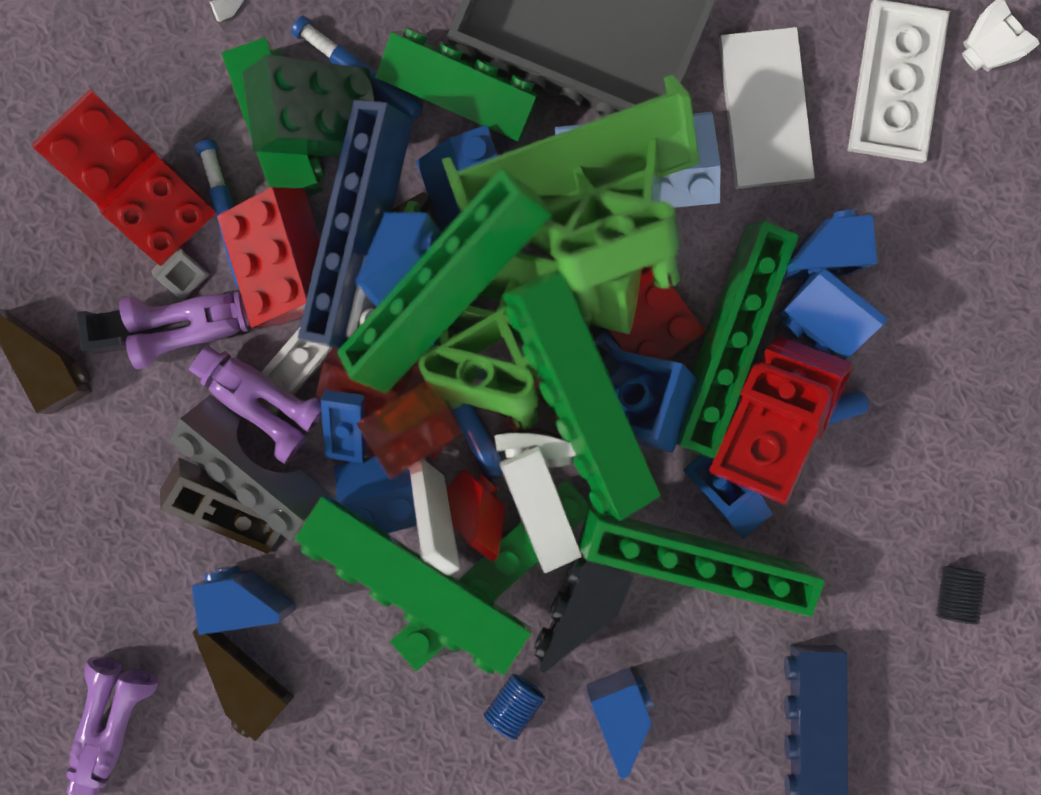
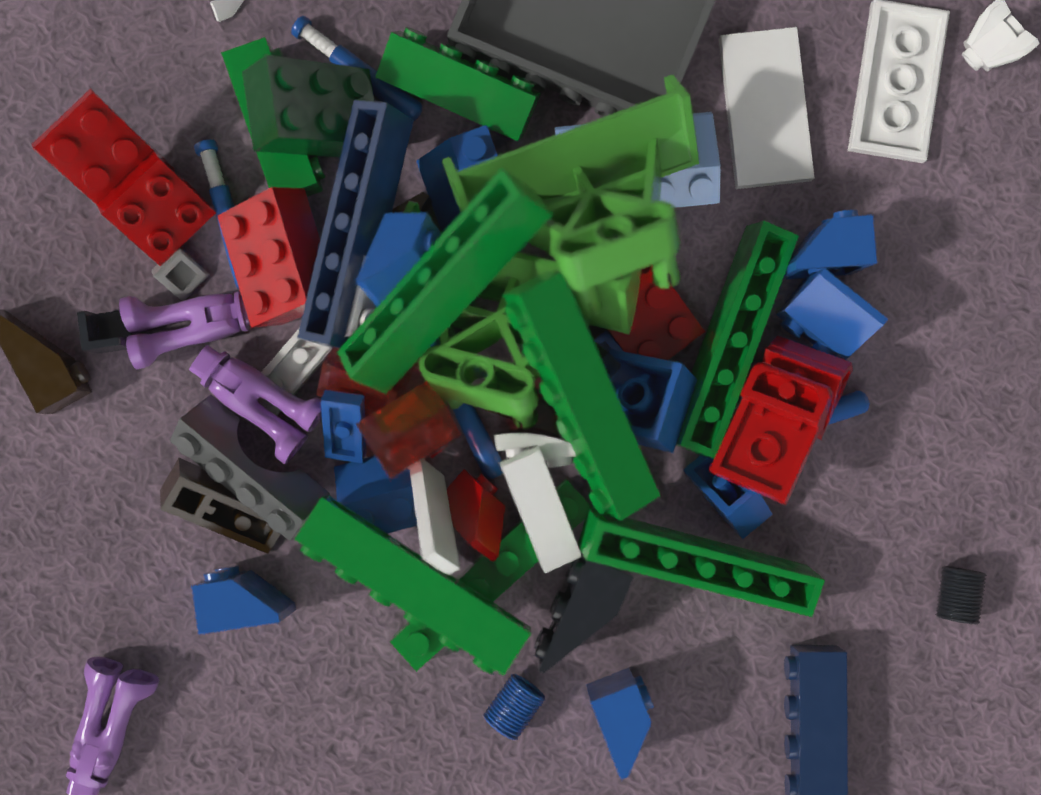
dark brown slope [192,628,295,742] -> none

